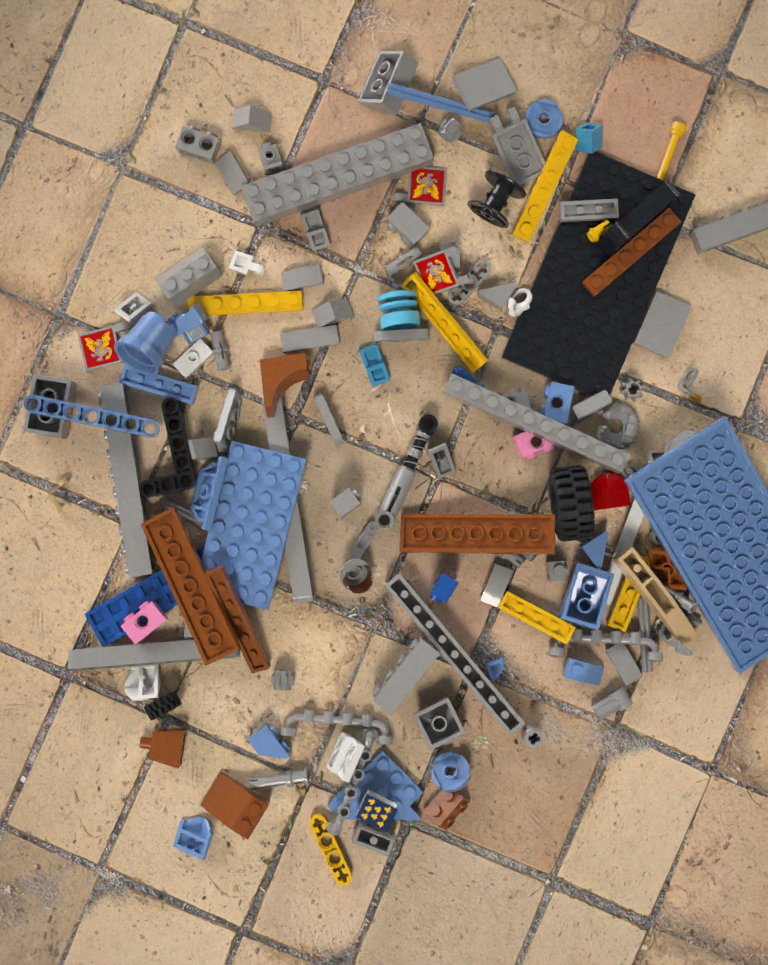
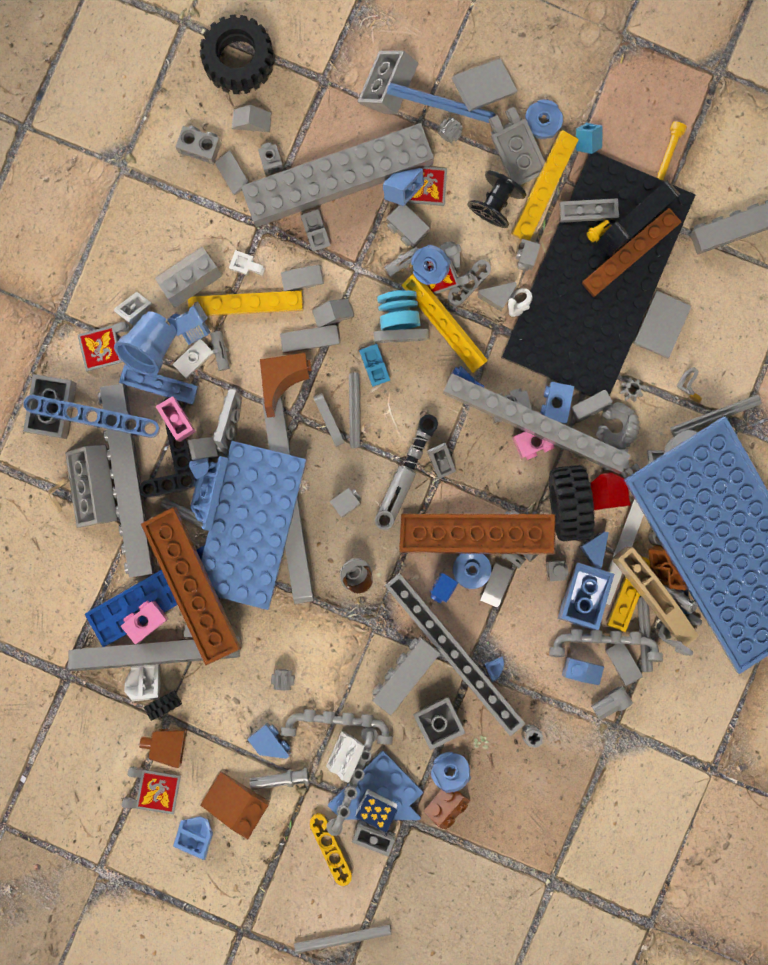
dark orange plate [204,565,271,674] -> none
light grey piece [350,521,379,560] -> none
yellow plate [498,591,576,645] -> none
none -> light grey slope [65,445,117,528]
none -> flag [122,767,181,815]
none -> bright pink brick [156,396,196,442]
none -> medium blue tile [189,458,209,479]
none -> black tyre [200,14,274,95]
none -> light grey piece [294,925,391,953]
none -> light grey axle [349,373,360,448]
none -> medium blue slope [383,168,424,206]
none -> medium blue plate [411,245,451,285]
none -> medium blue dish [453,554,491,589]
none -> light grey brick [516,239,541,271]
none -> light grey axle [670,395,762,436]

